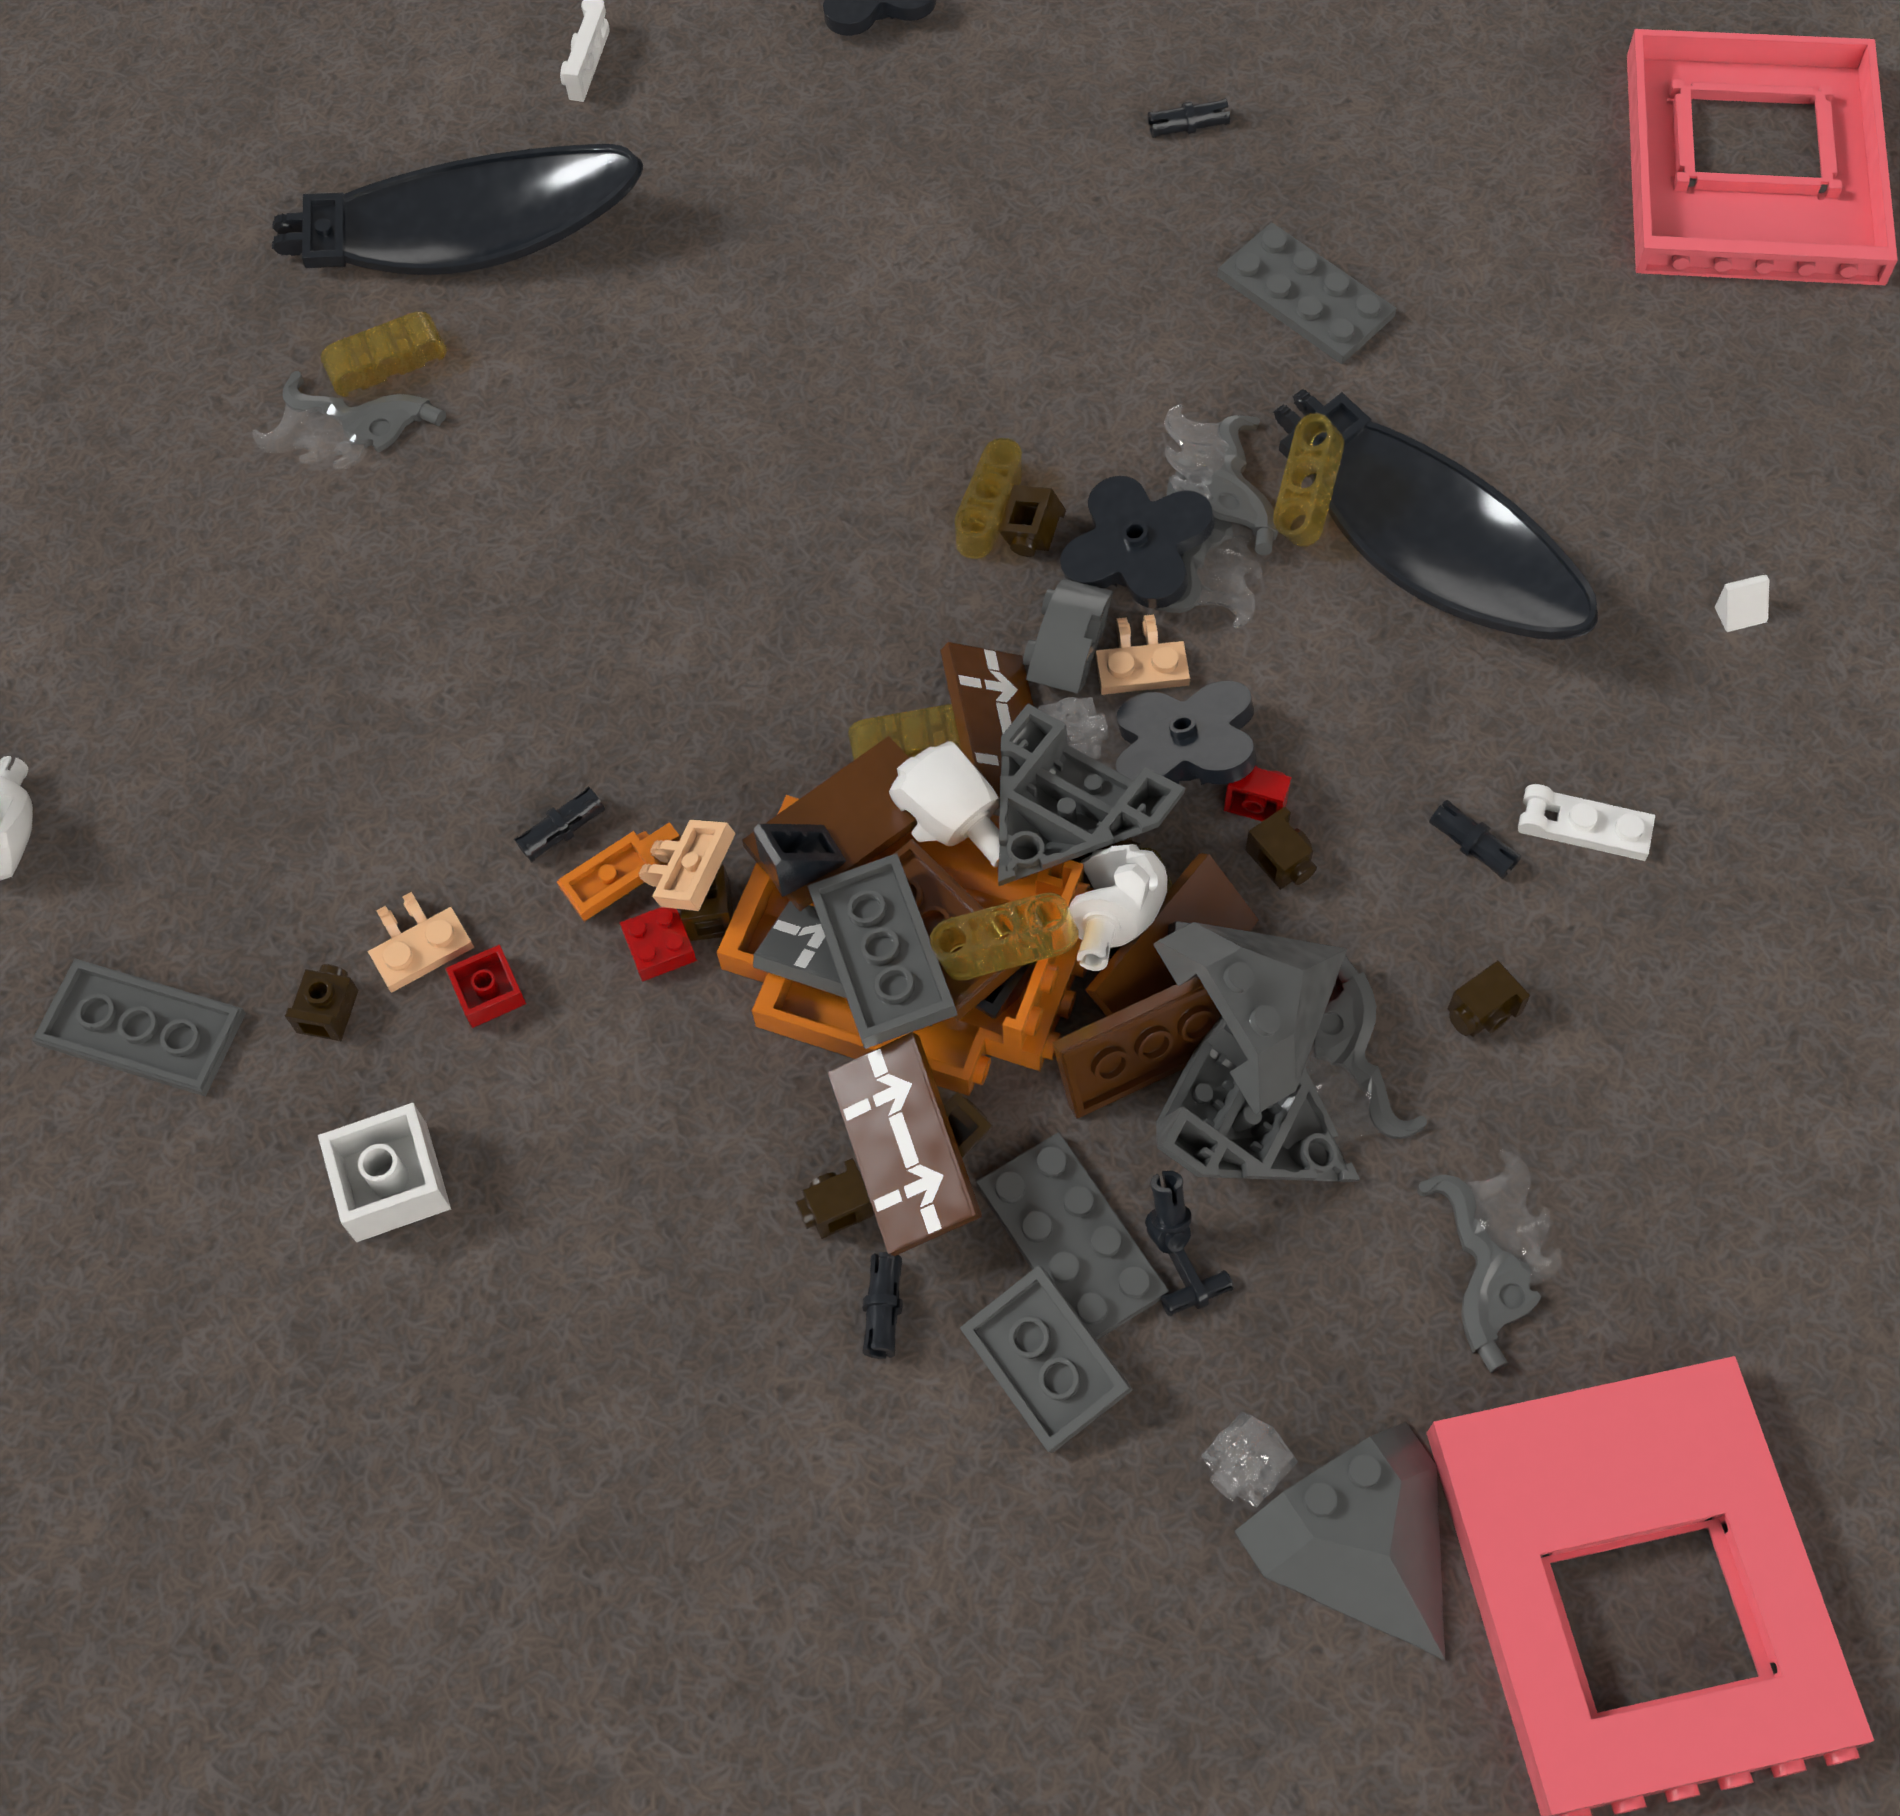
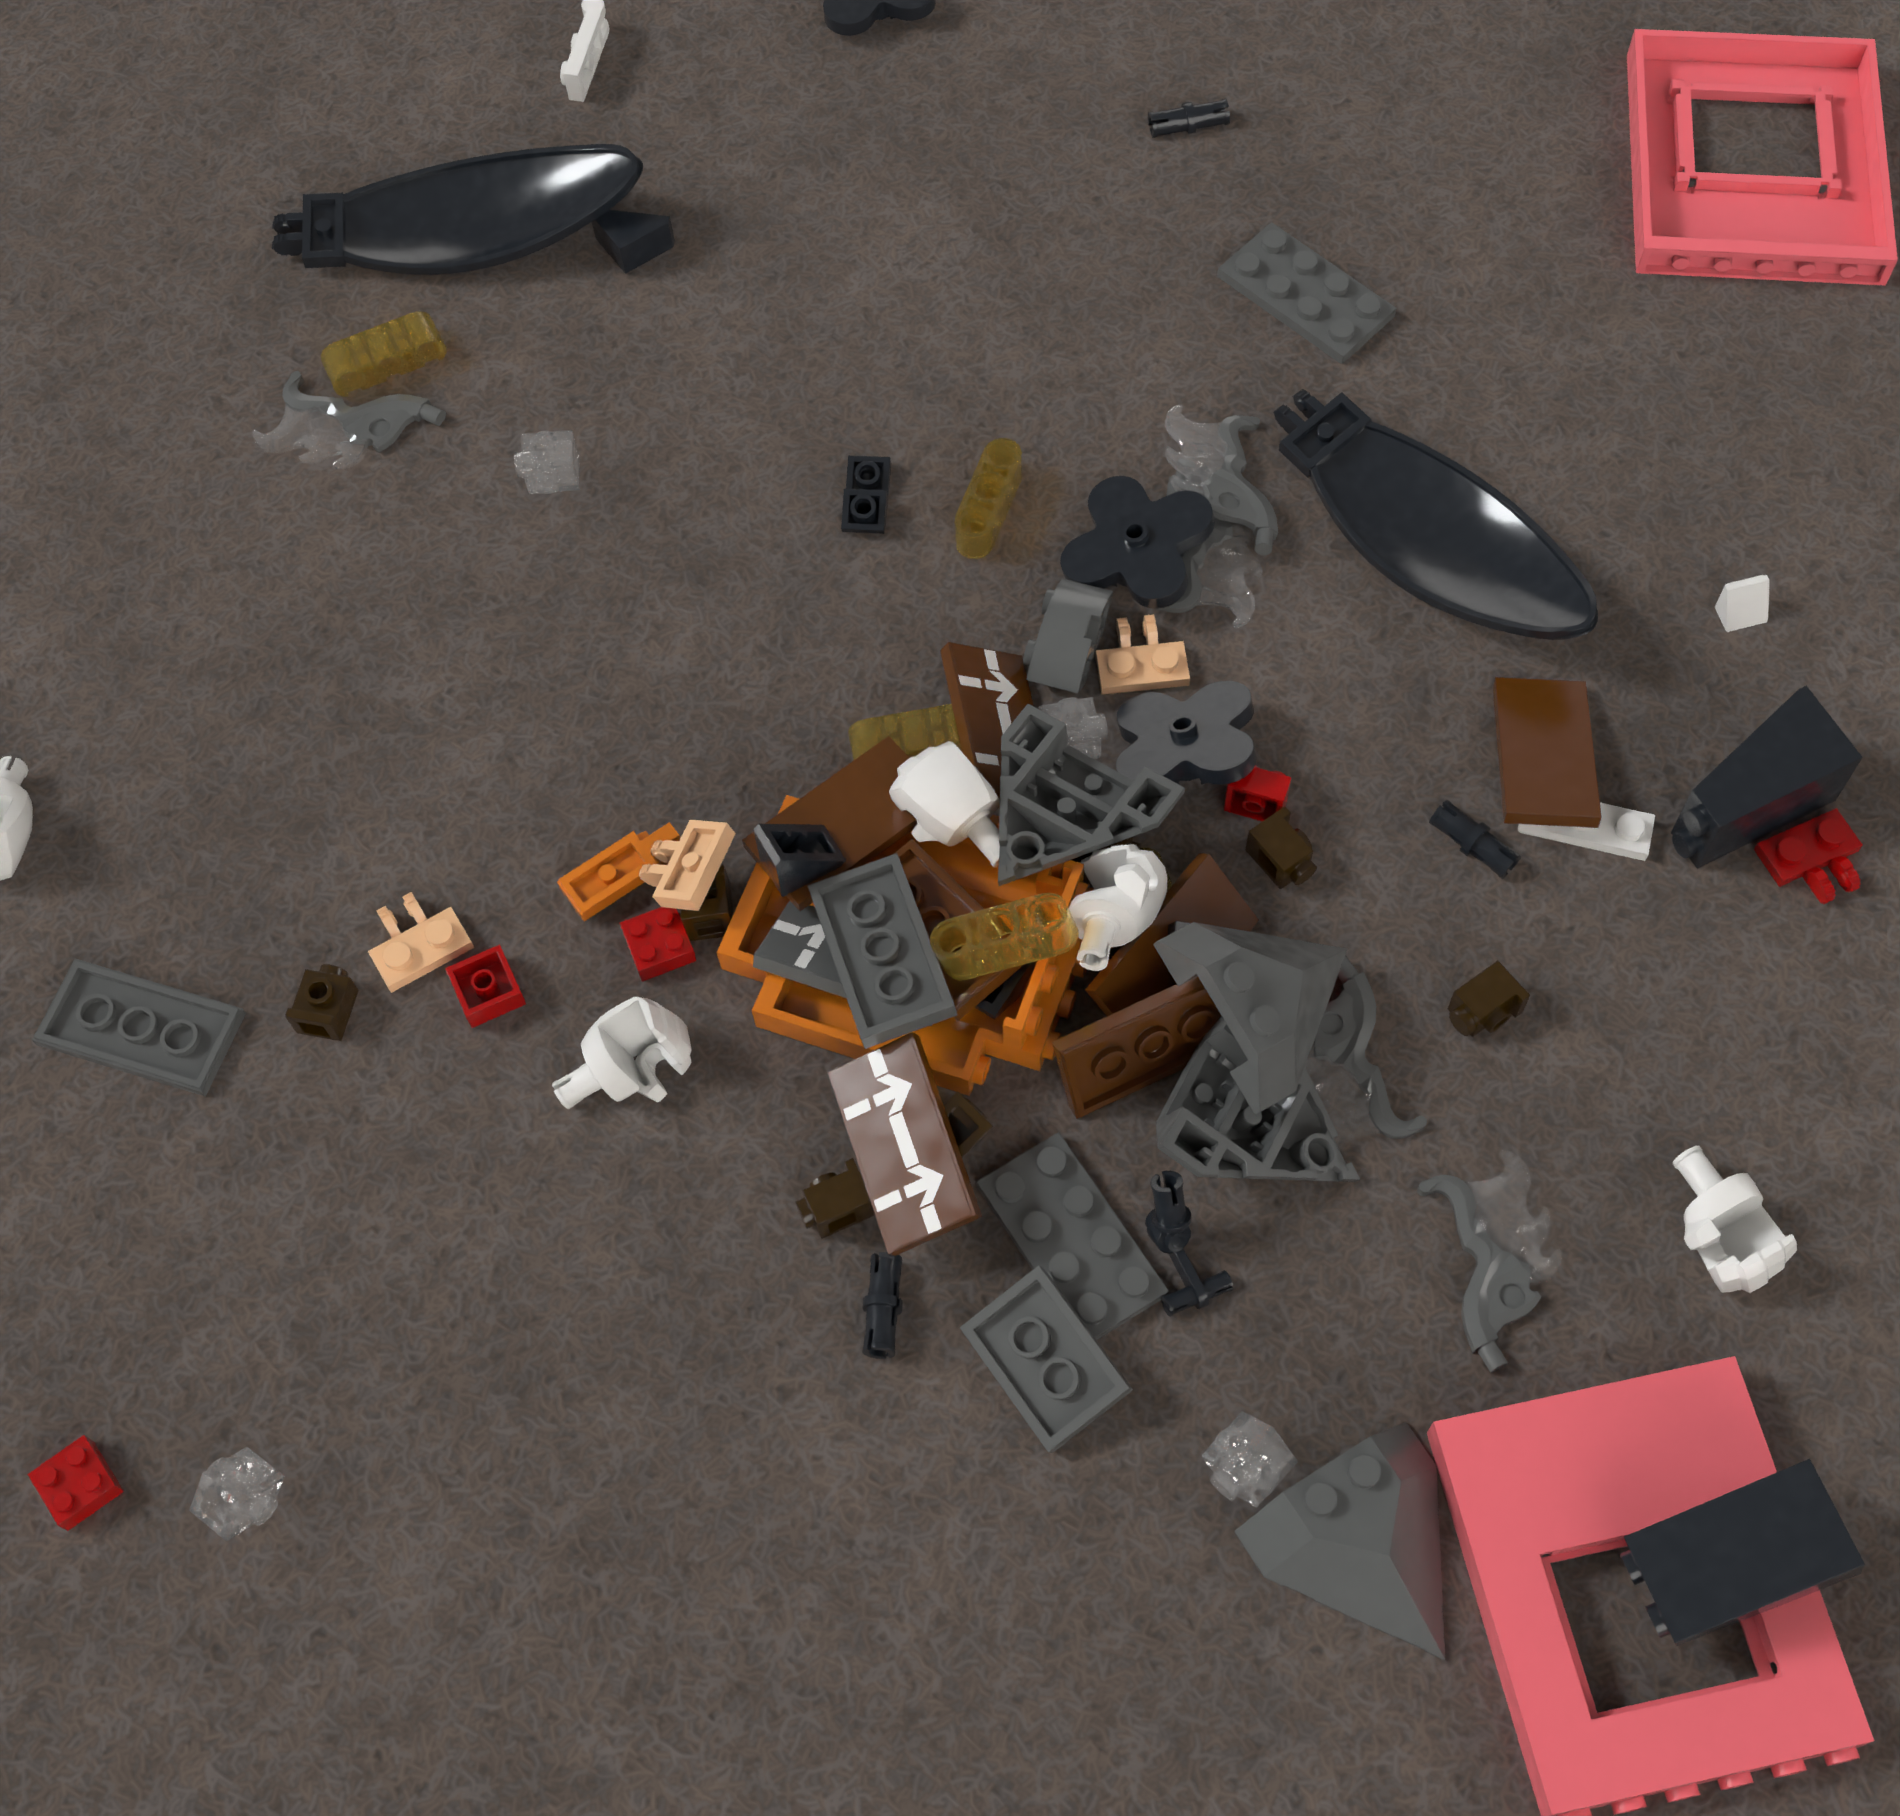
white brick [318,1103,451,1242] -> none
black pin [514,786,606,863] -> none
dark brown brick [998,485,1066,557] -> none
clear yellow beam [1273,413,1344,547] -> none
none -> red piece [27,1435,124,1531]
none -> clear brick [189,1447,285,1541]
none -> clear brick [514,430,580,494]
none -> white piece [552,997,692,1109]
none -> black slope [592,210,675,274]
none -> black slope [841,455,892,534]
none -> reddish brown tile [1493,677,1602,828]
none -> black slope [1620,1459,1865,1646]
none -> black slope [1671,685,1863,869]
none -> white piece [1673,1146,1797,1293]
none -> red hinge [1754,808,1863,904]

